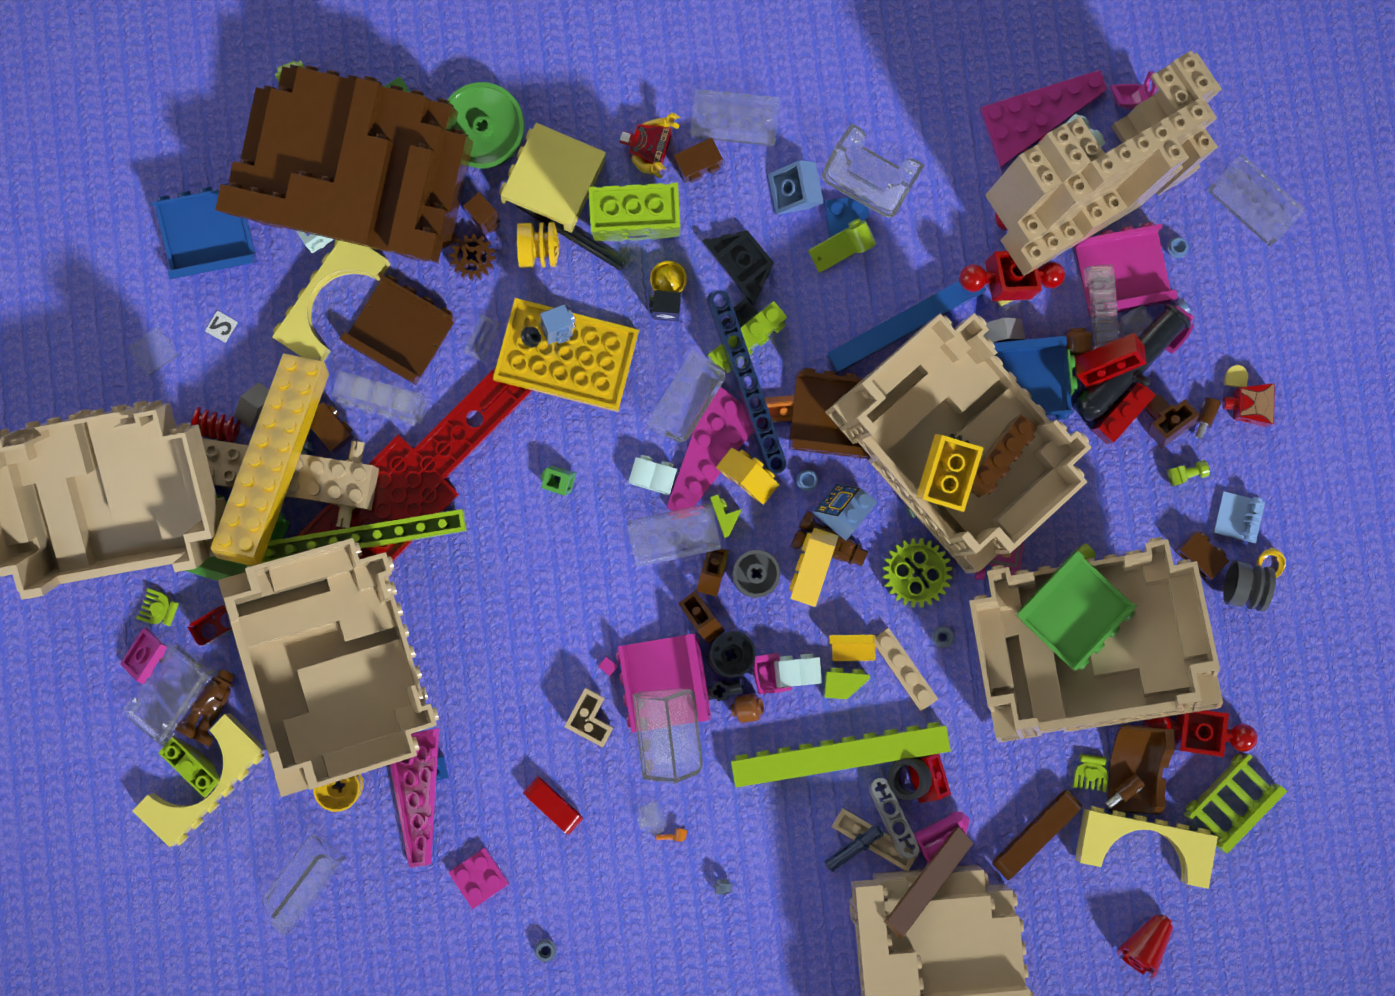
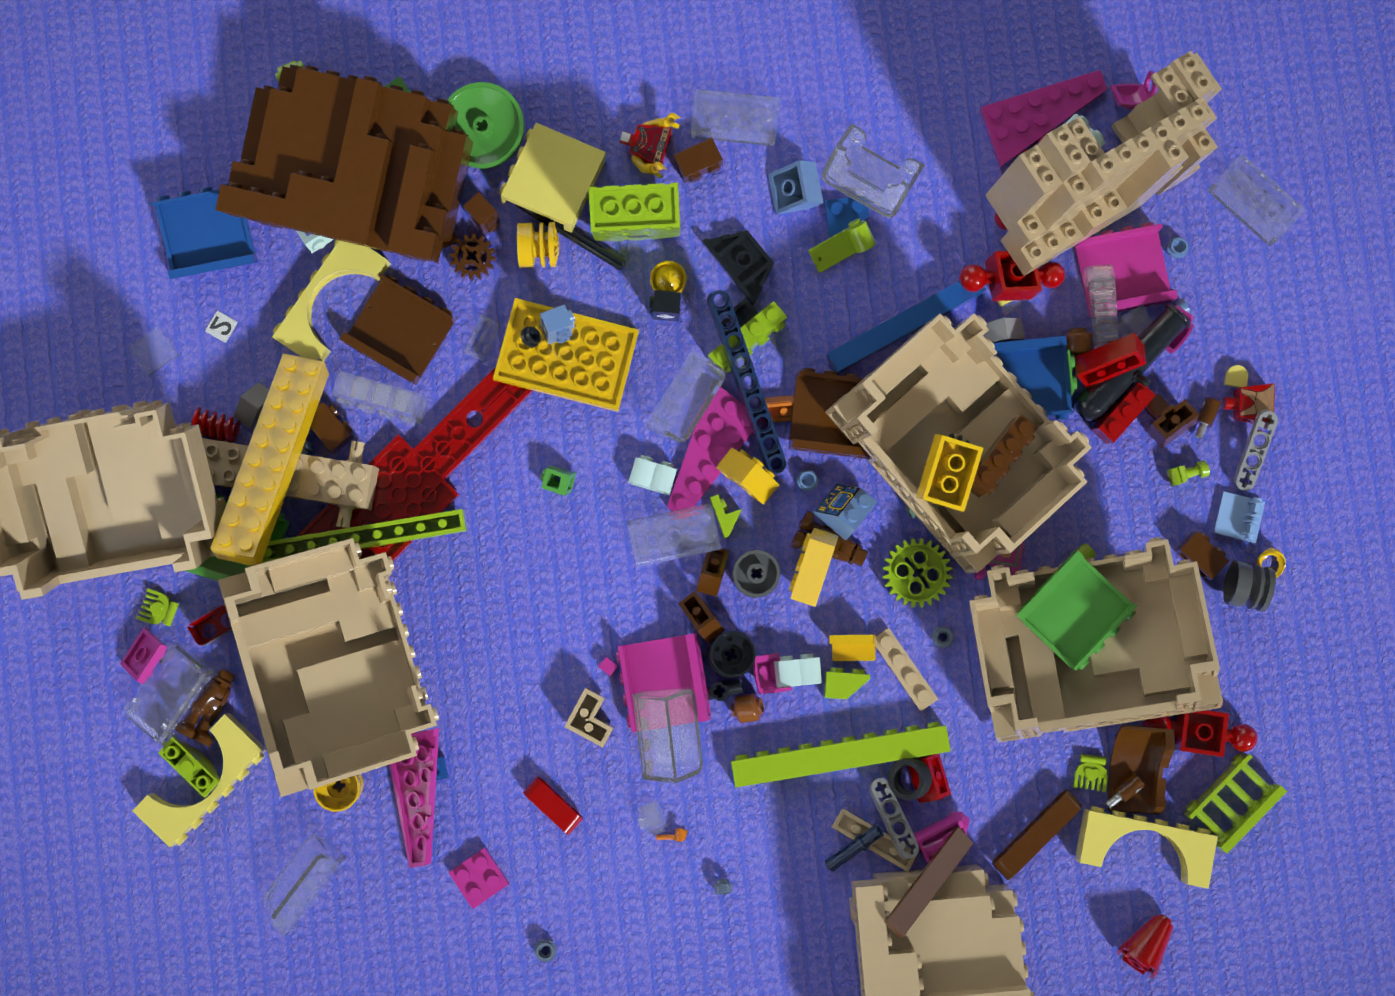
none -> light grey beam [1234,409,1278,491]

